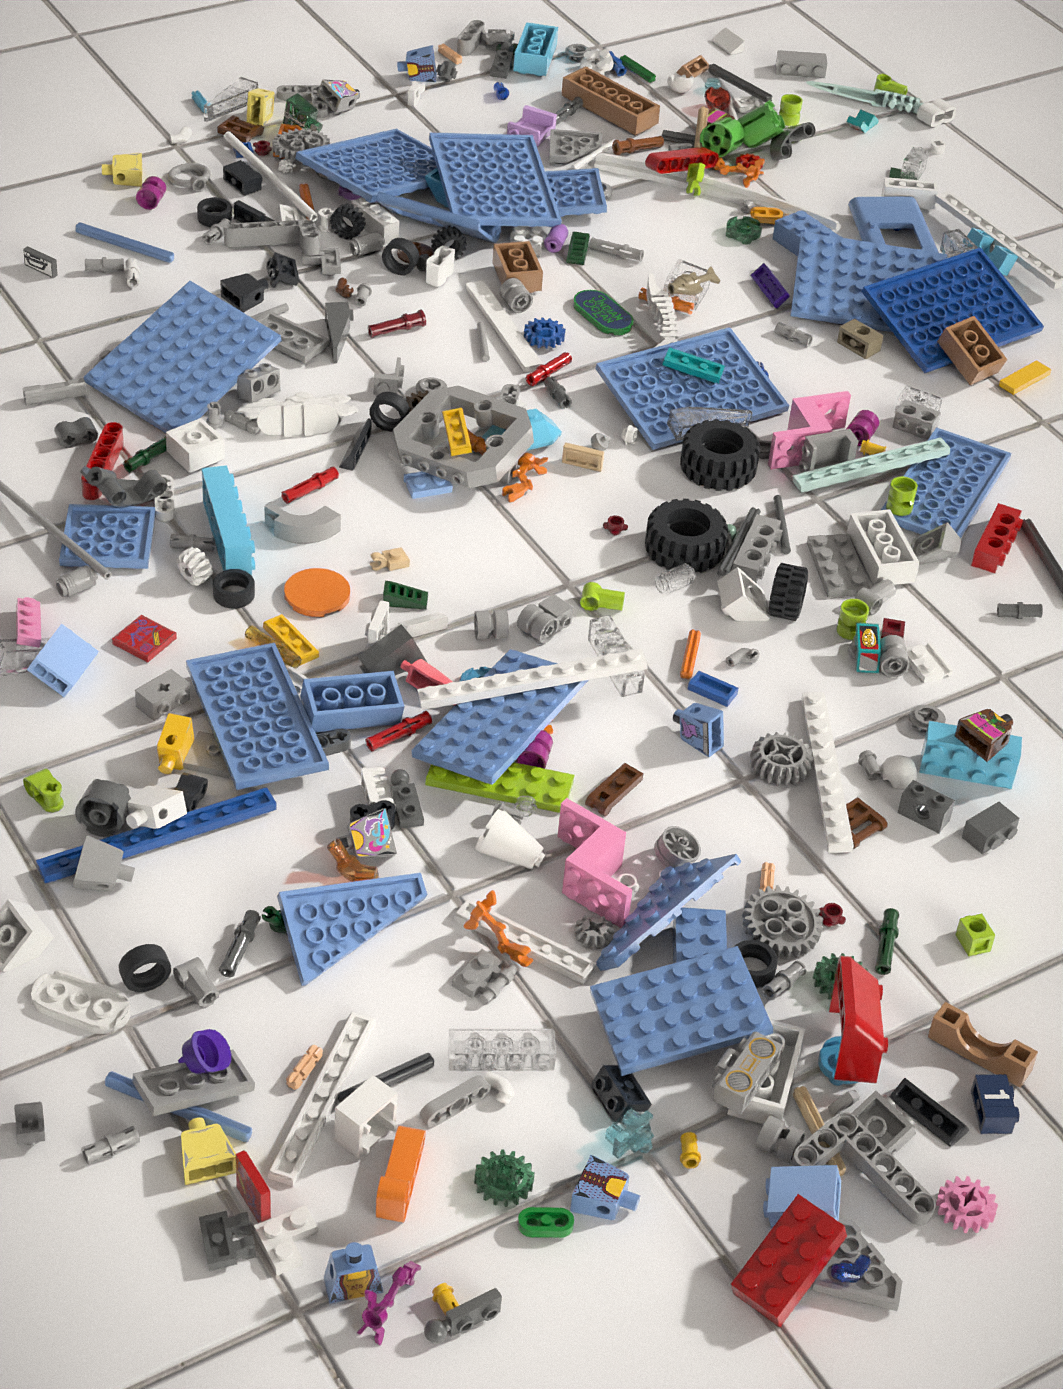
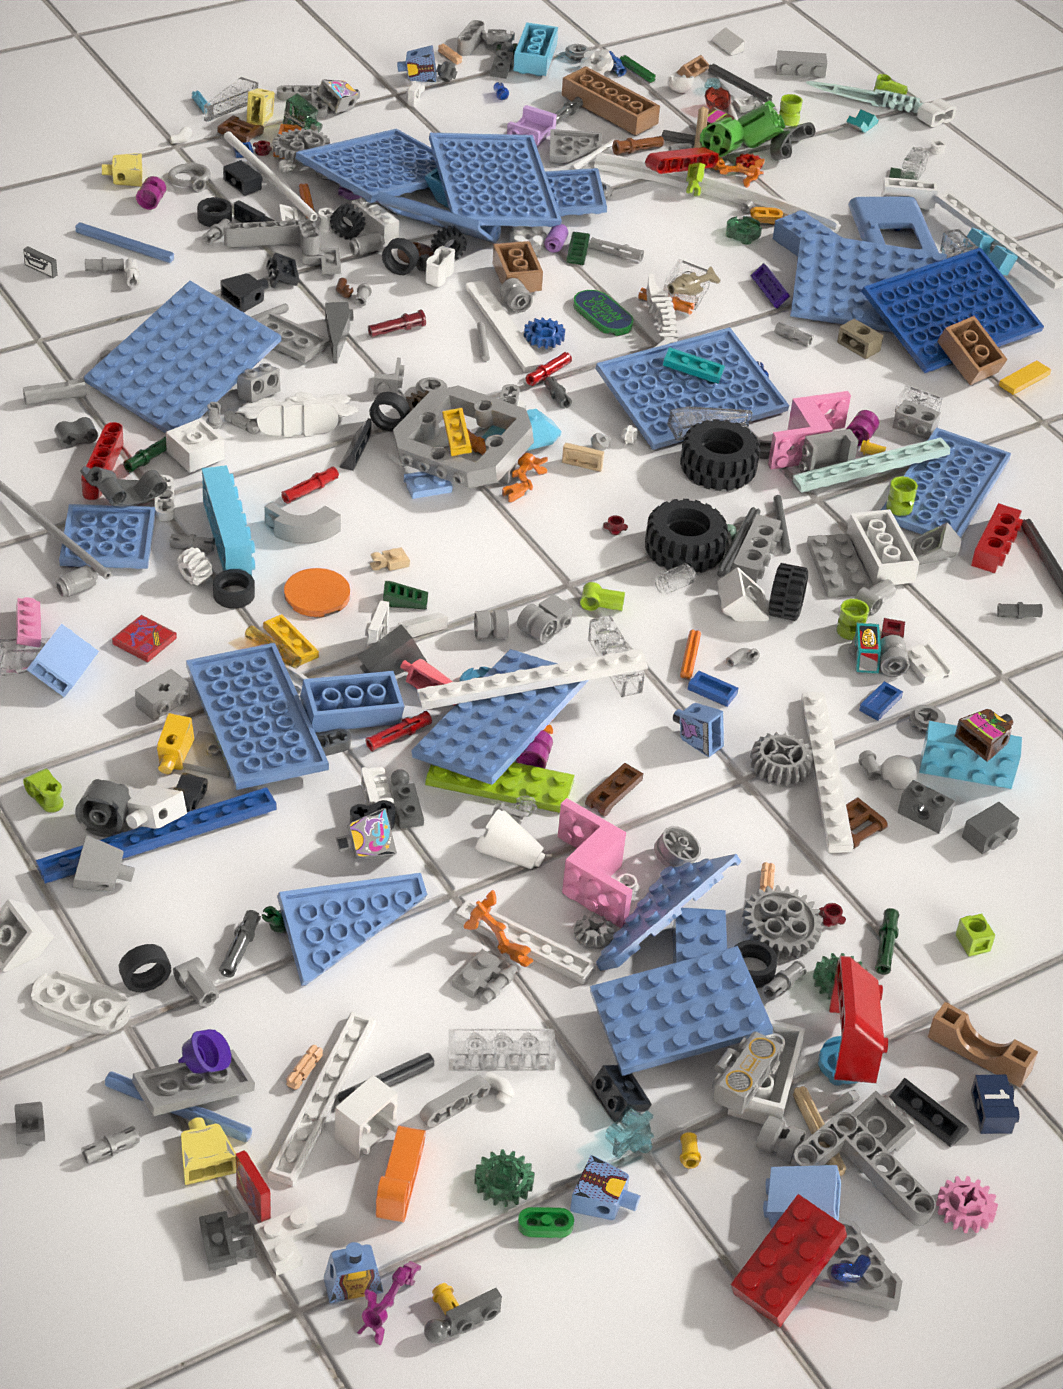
clear orange arm [327,839,379,882] -> none
none -> blue tile [859,681,903,721]

